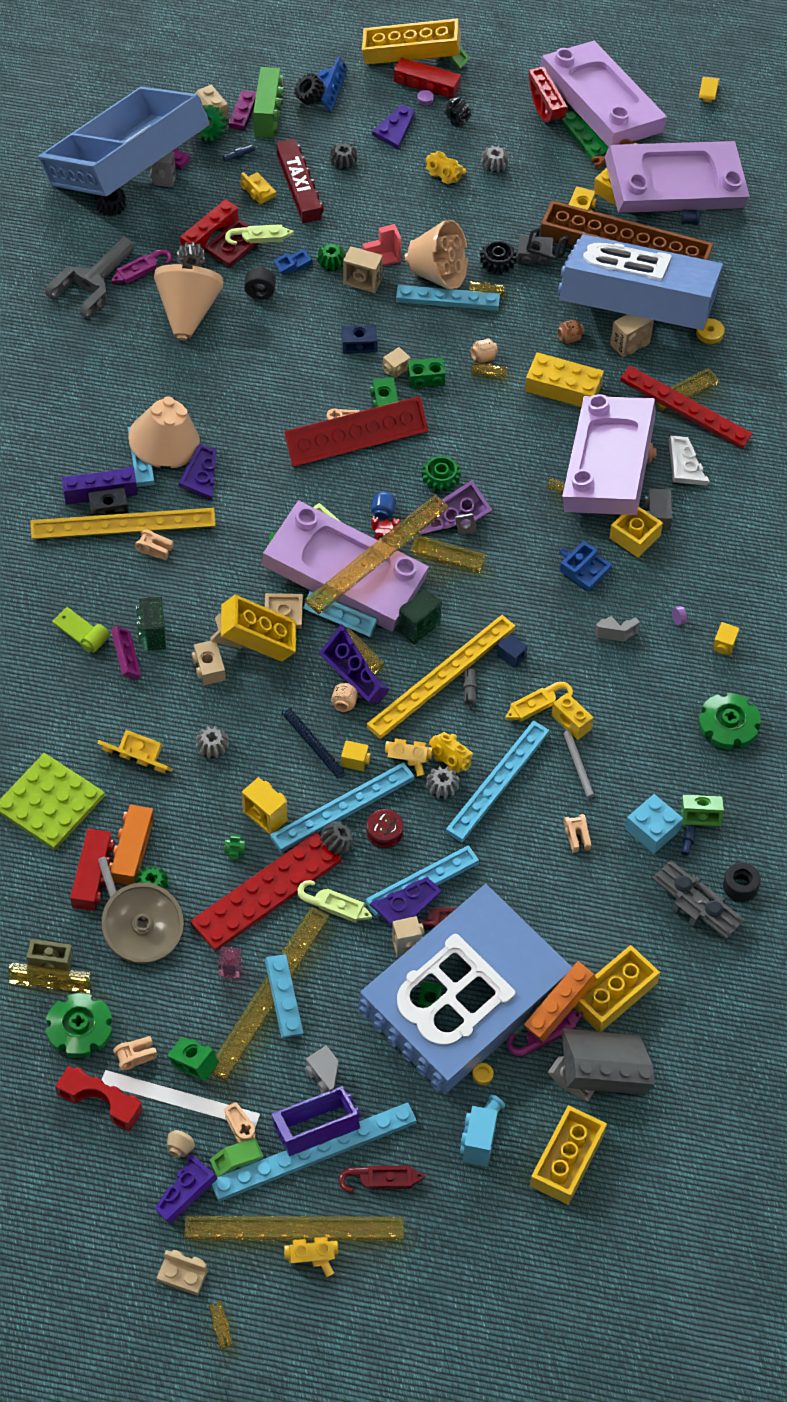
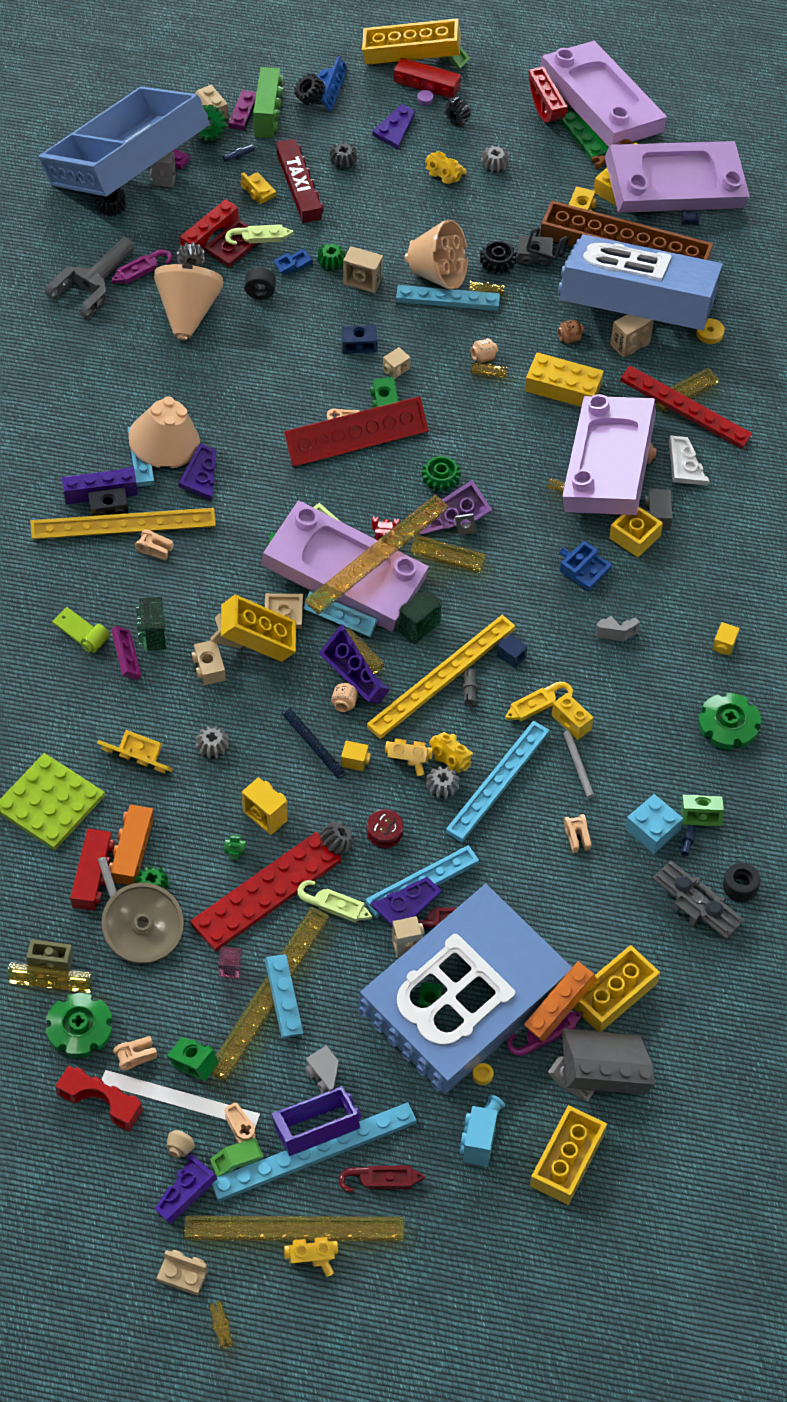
medium azure plate [270,762,414,853] -> none
coral panel [362,224,401,266] -> none
blue head [371,491,396,520] -> none
green brick [407,357,446,388] -> none
medium lavender tile [672,606,687,625] -> none
yellow slope [699,77,720,102] -> none

